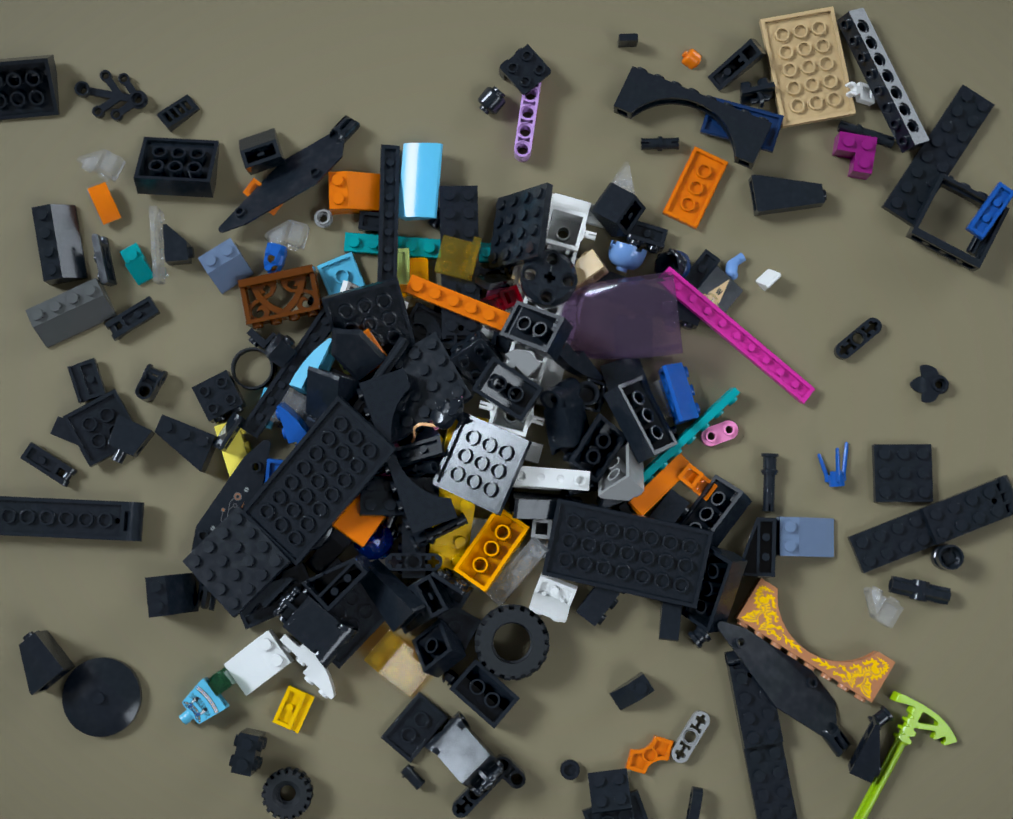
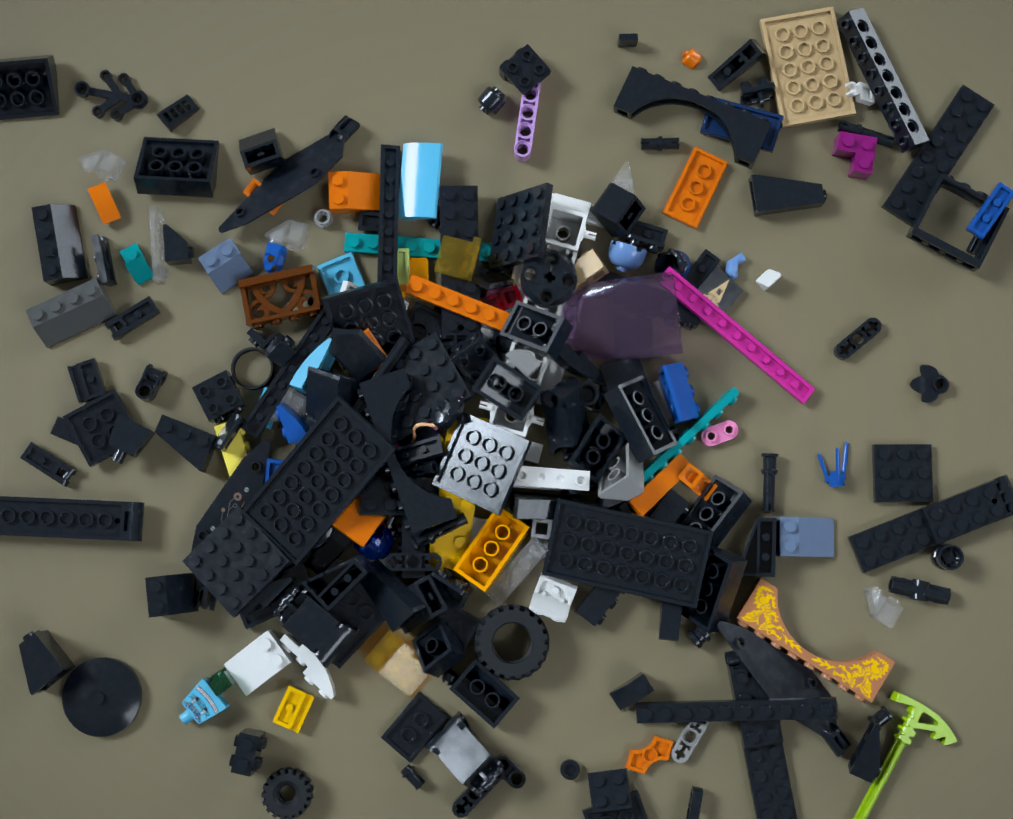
none -> black plate [636,697,838,724]

